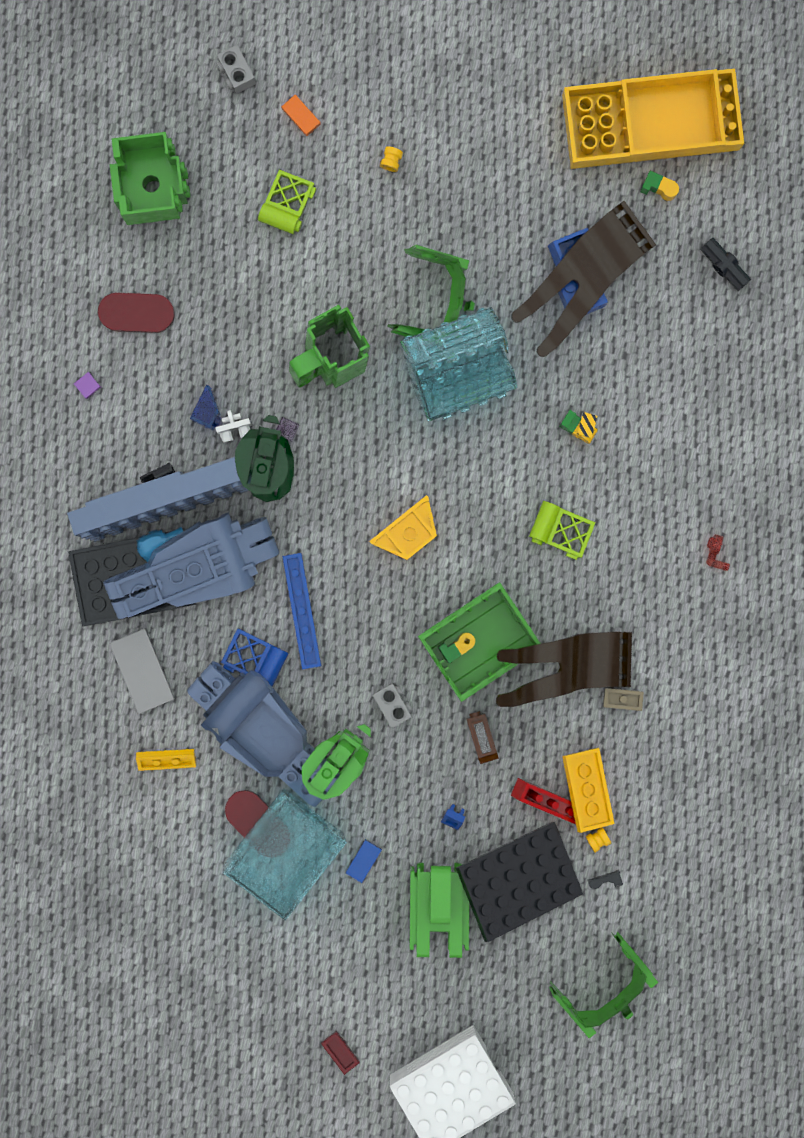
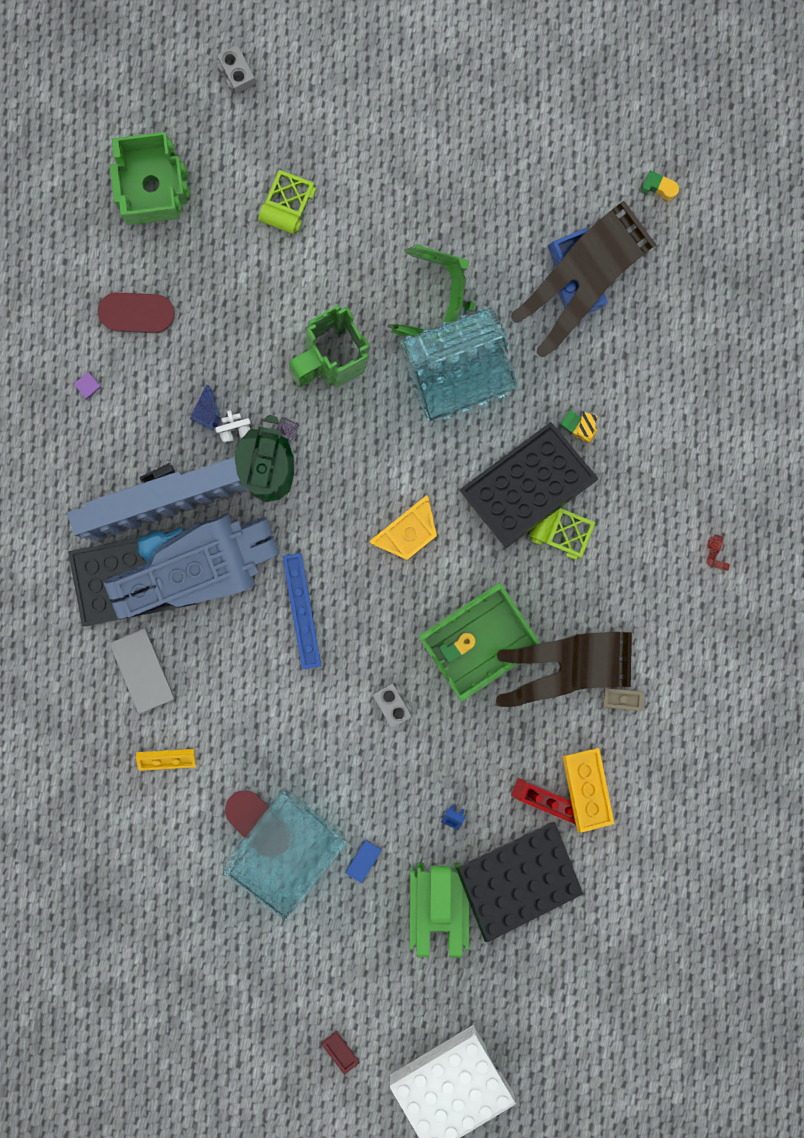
sand blue piece [187,661,340,807] -> none
blue piece [221,628,289,687] -> none
orange tile [281,94,321,136] -> none
bright green animal [302,724,371,800] -> none
yellow wheel [380,146,403,172] -> none
reddish brown window [466,711,499,764] -> none
bright green animal [549,932,658,1038] -> none
yellow piece [562,69,744,169] -> none
yellow wheel [585,827,612,853] -> none
black piece [588,870,623,889] -> none
black piece [700,238,751,291] -> none
none -> black plate [460,422,598,549]

